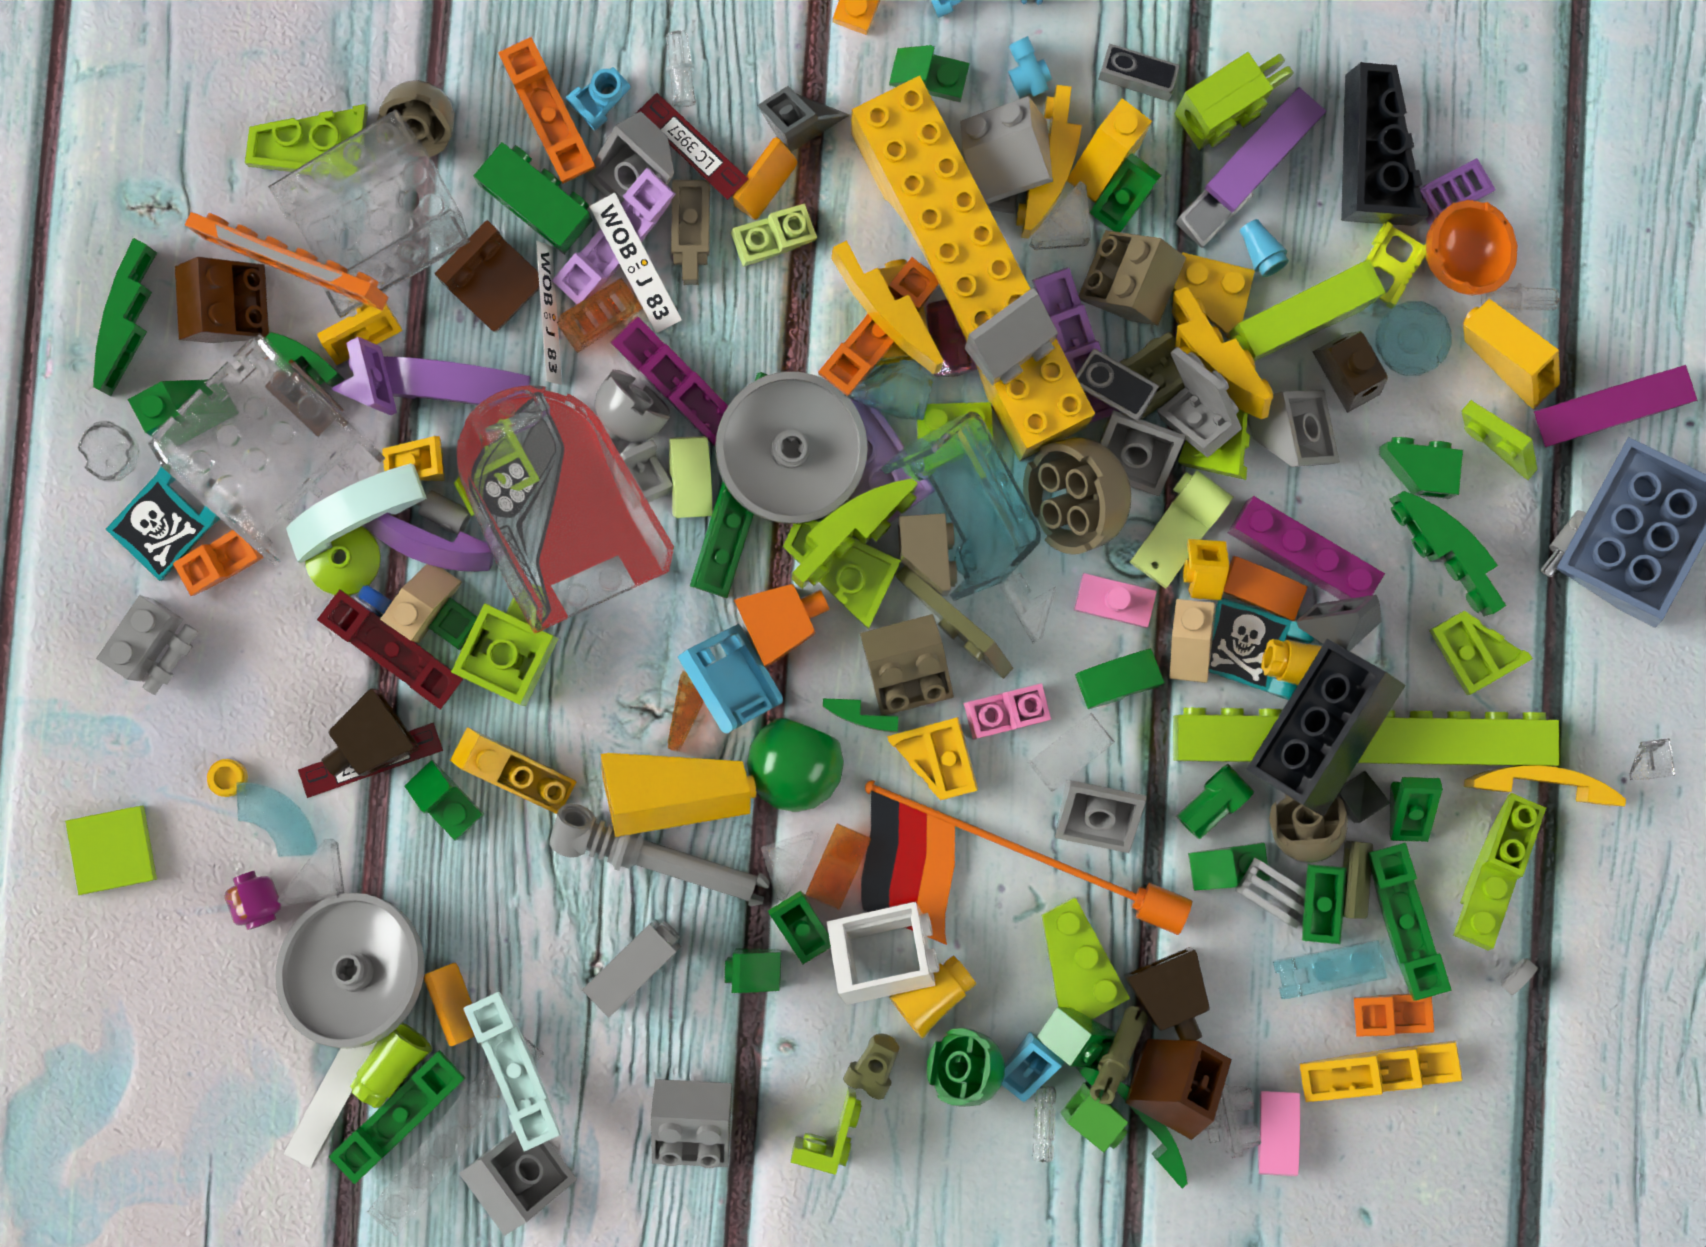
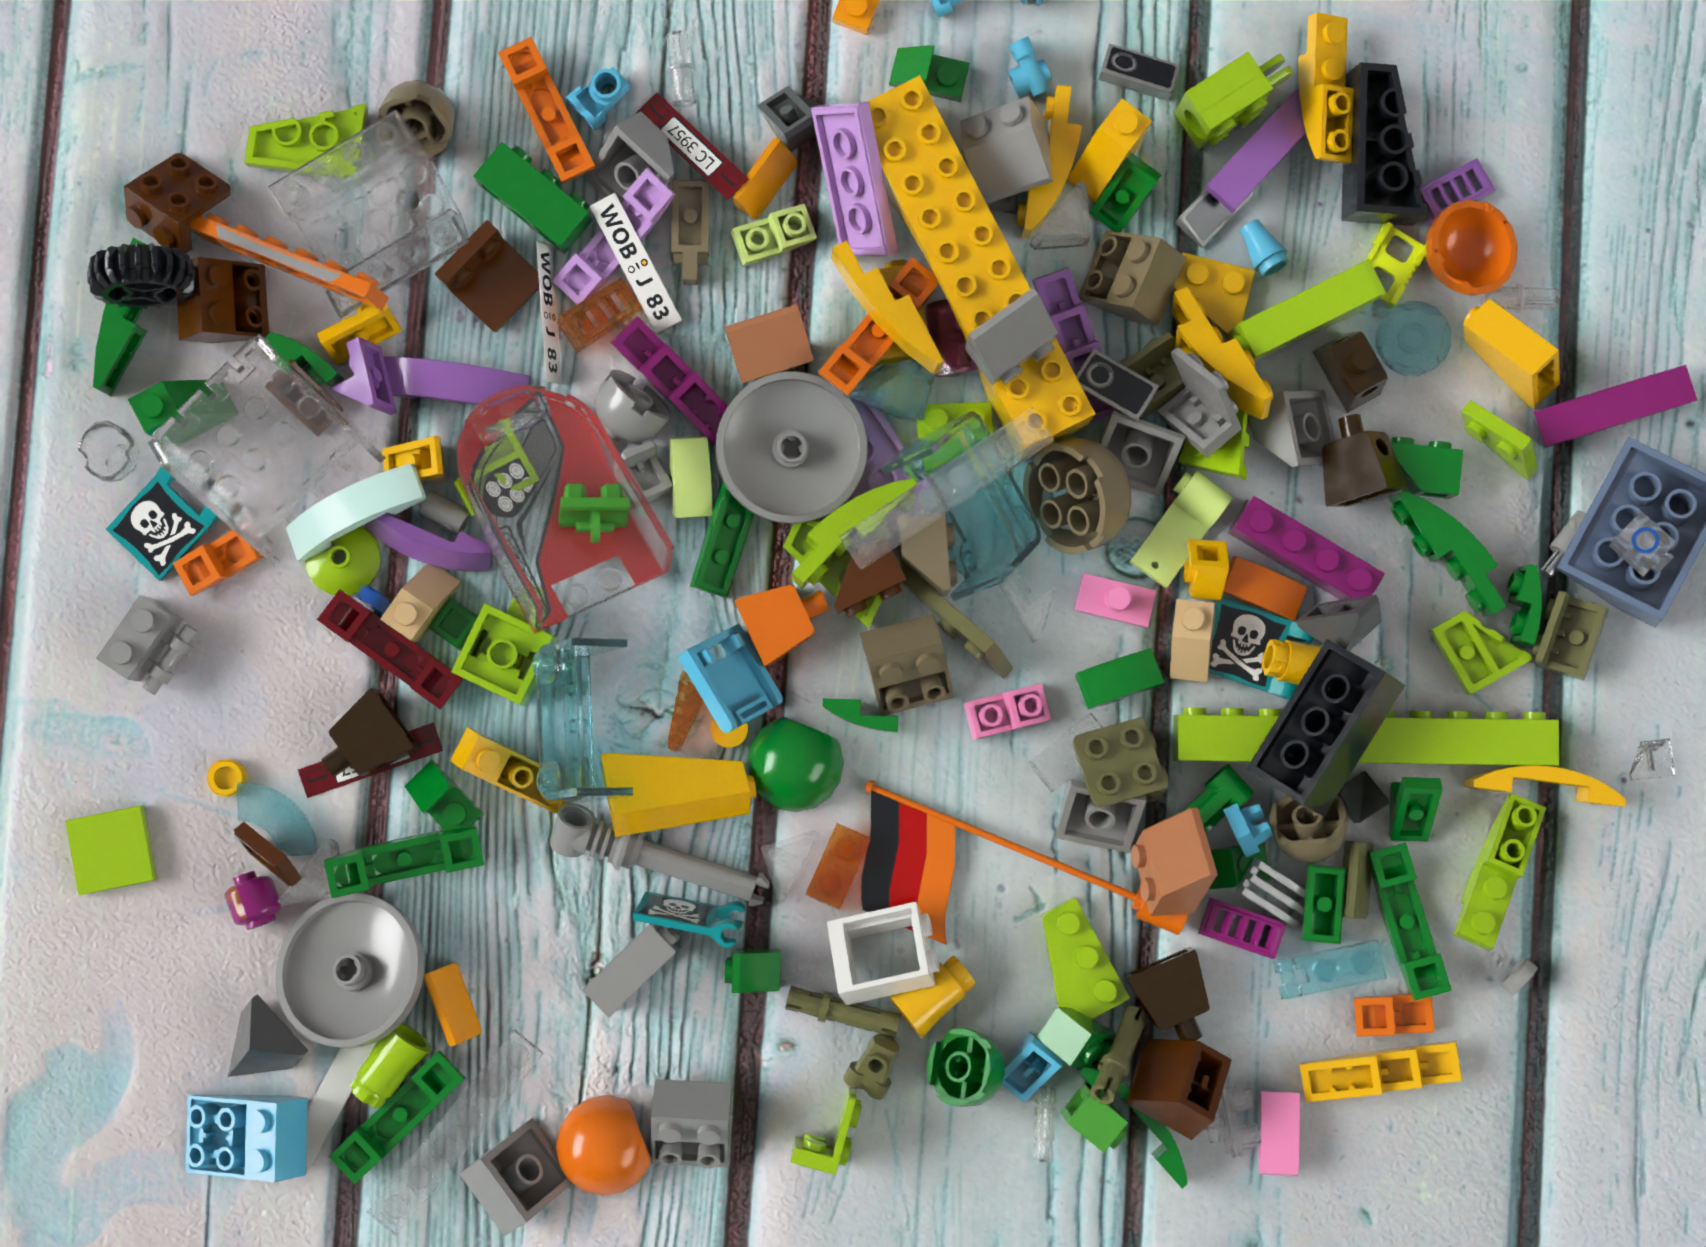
light aqua slope [463,992,561,1152] -> none
green slope [768,891,831,965] -> none
yellow wing [887,717,978,801] -> none
none -> black gear [87,242,196,309]
none -> reddish brown bracket [124,153,231,253]
none -> medium azure slope [186,1094,308,1182]
none -> dark grey slope [228,994,309,1077]
none -> reddish brown tile [234,821,302,887]
none -> green slope [324,827,485,898]
none -> clear light blue windscreen [533,638,633,802]
none -> orange cylinder [556,1095,652,1196]
none -> bright green hips [559,484,630,543]
none -> flag [633,891,746,948]
none -> yellow tile [710,719,749,748]
none -> nougat slope [724,304,815,383]
none -> olive pin [785,985,902,1038]
none -> lavender tile [811,101,899,256]
none -> reddish brown slope [834,538,906,617]
none -> clear plate [839,407,1055,570]
none -> olive bracket [1072,716,1169,808]
none -> nougat slope [1131,808,1218,916]
none -> magenta slope [1198,897,1286,959]
none -> medium azure tile [1223,803,1273,858]
none -> yellow slope [1298,12,1354,164]
none -> dark brown torso [1322,414,1407,507]
none -> green slope [1507,564,1542,647]
none -> olive bracket [1532,590,1609,681]
none -> clear brick [1609,511,1677,577]

